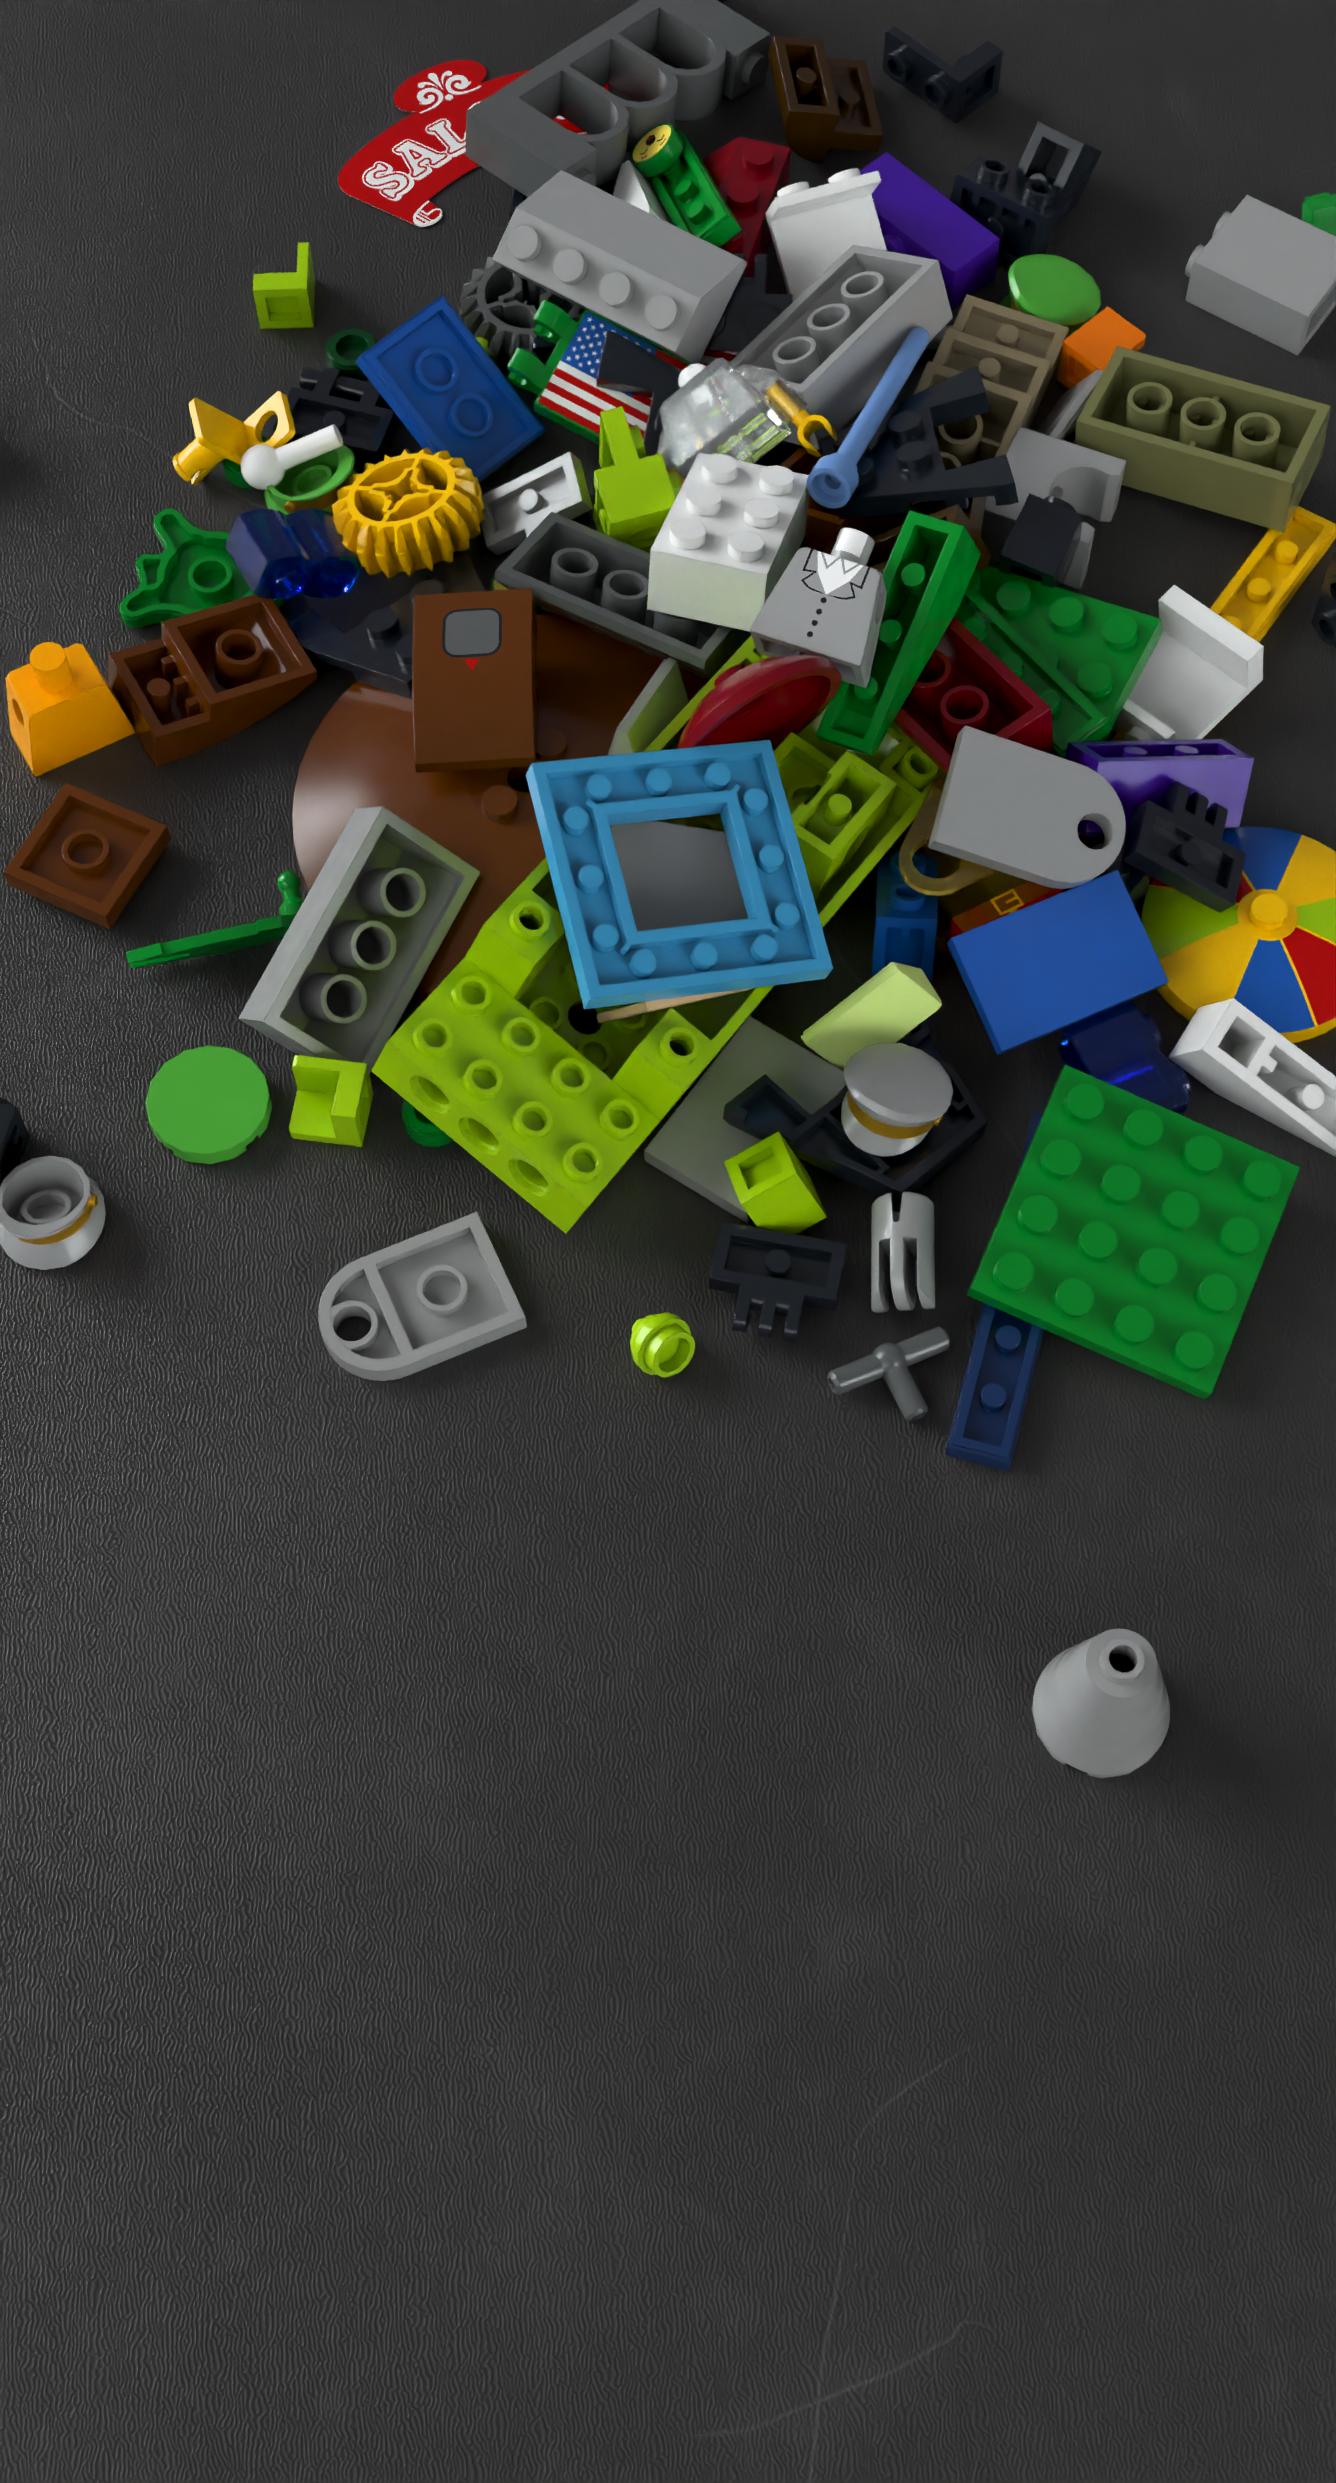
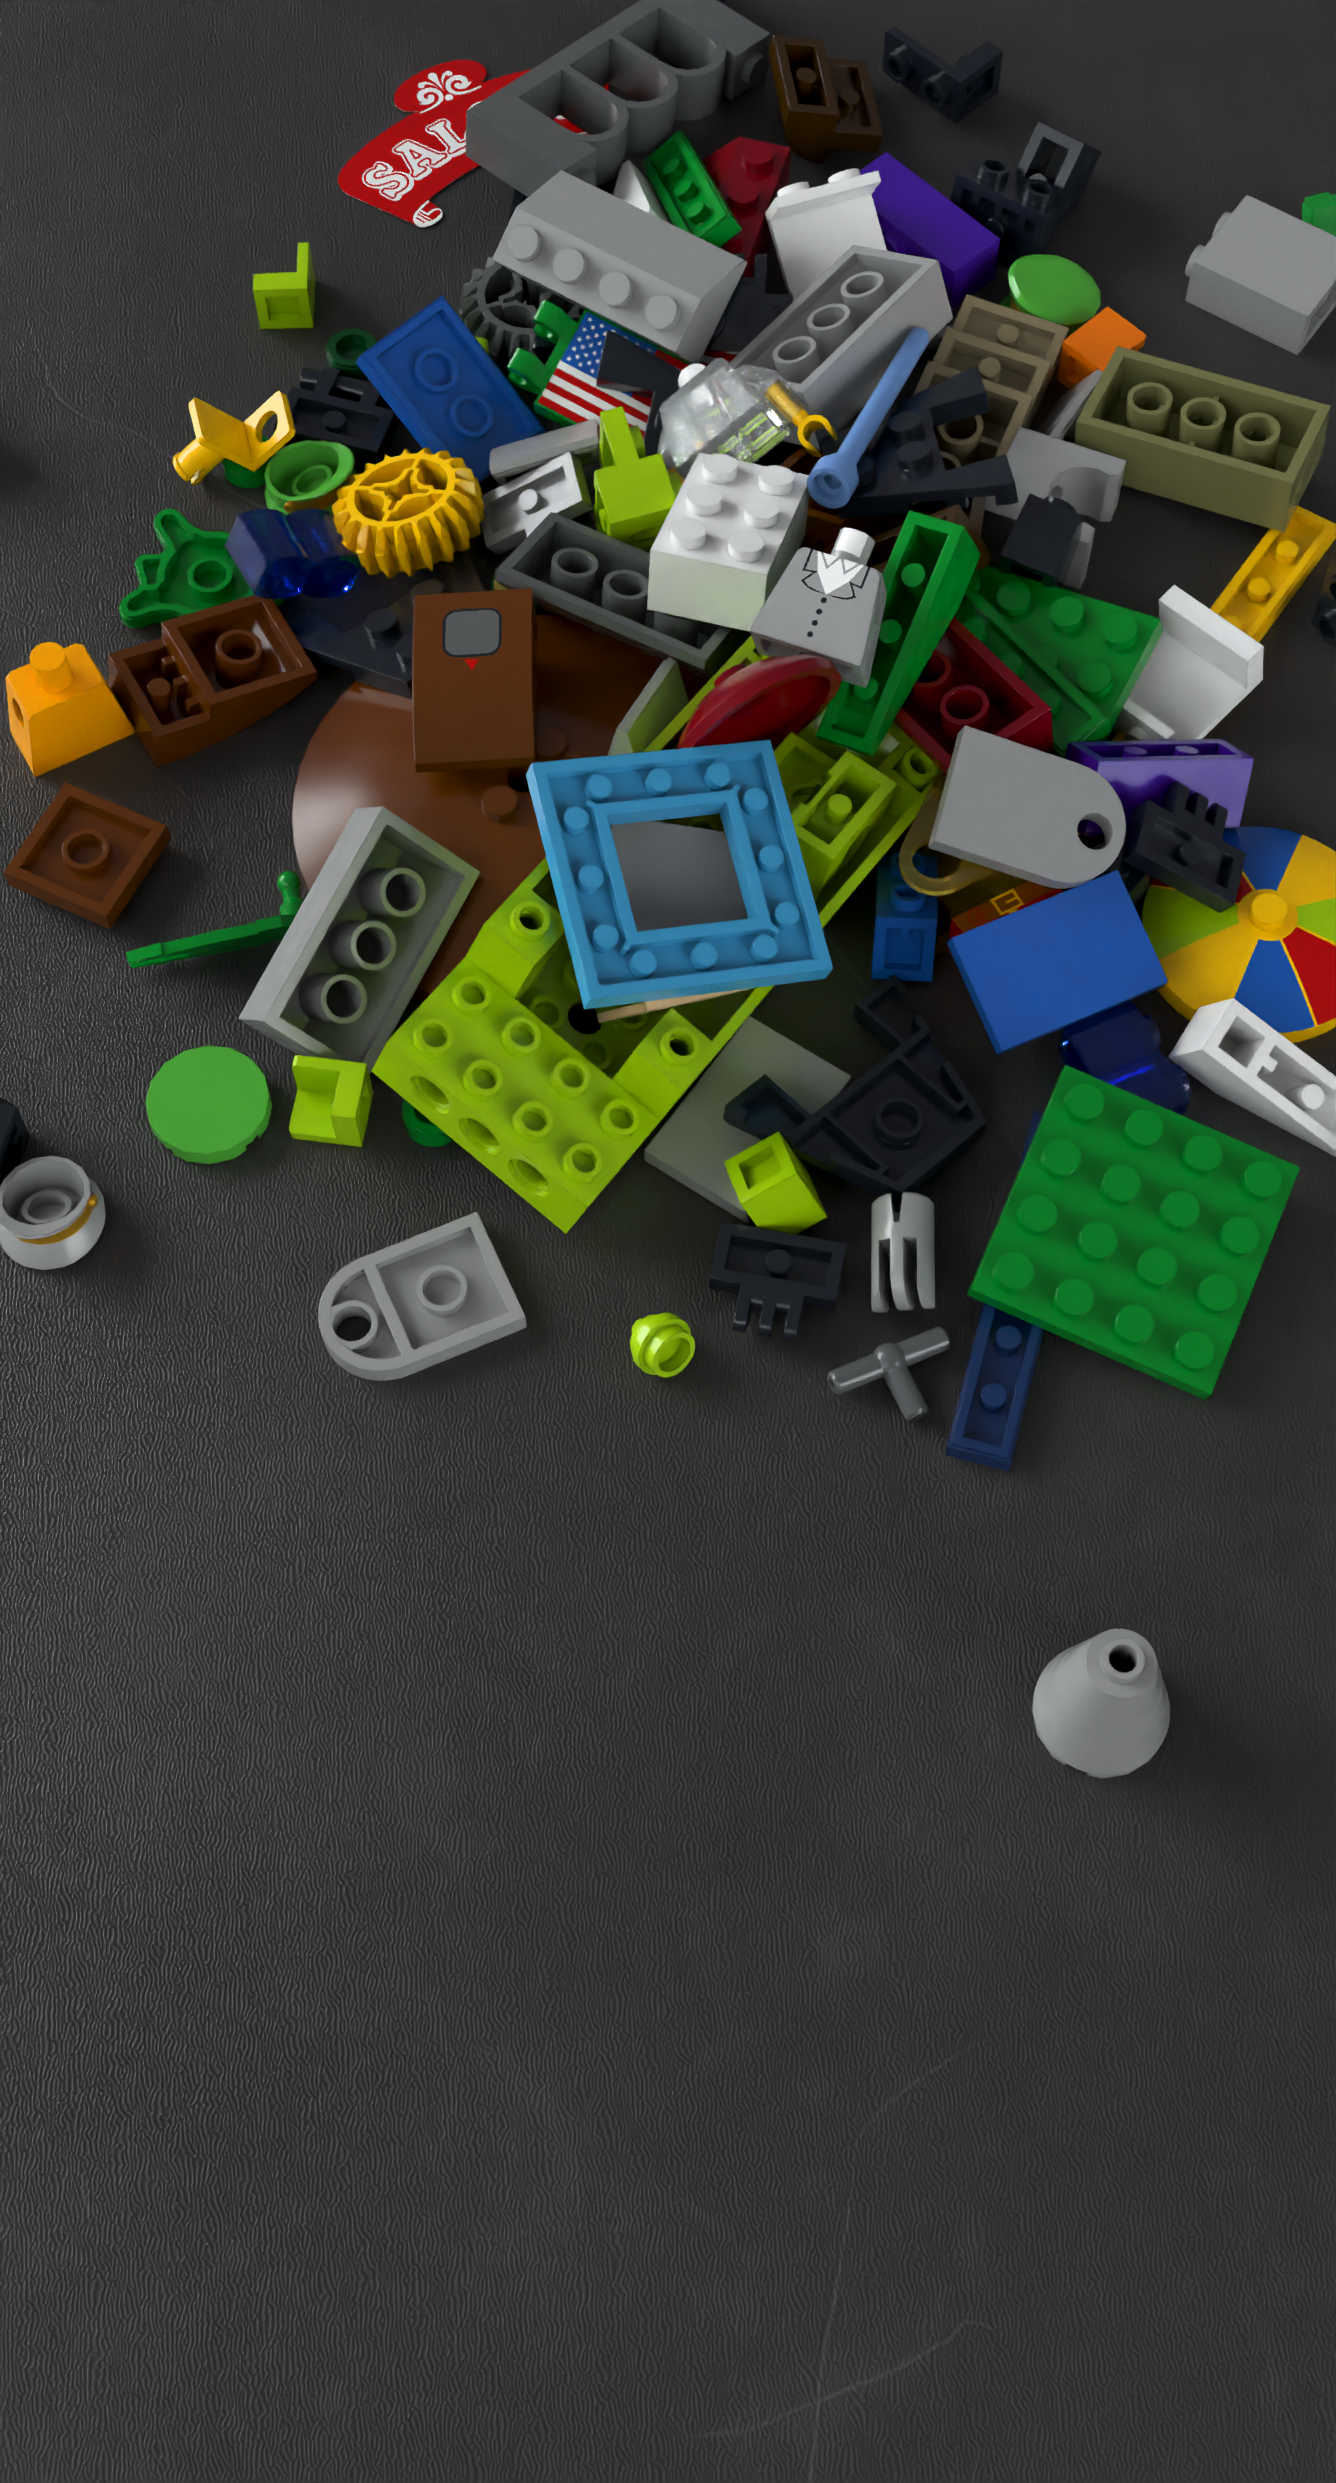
white bar [241,424,343,490] -> none
tile [631,123,684,177] -> none
yellowish green slope [801,962,942,1071] -> none
light grey piece [841,1042,953,1156] -> none
none -> light grey slope [489,419,600,487]

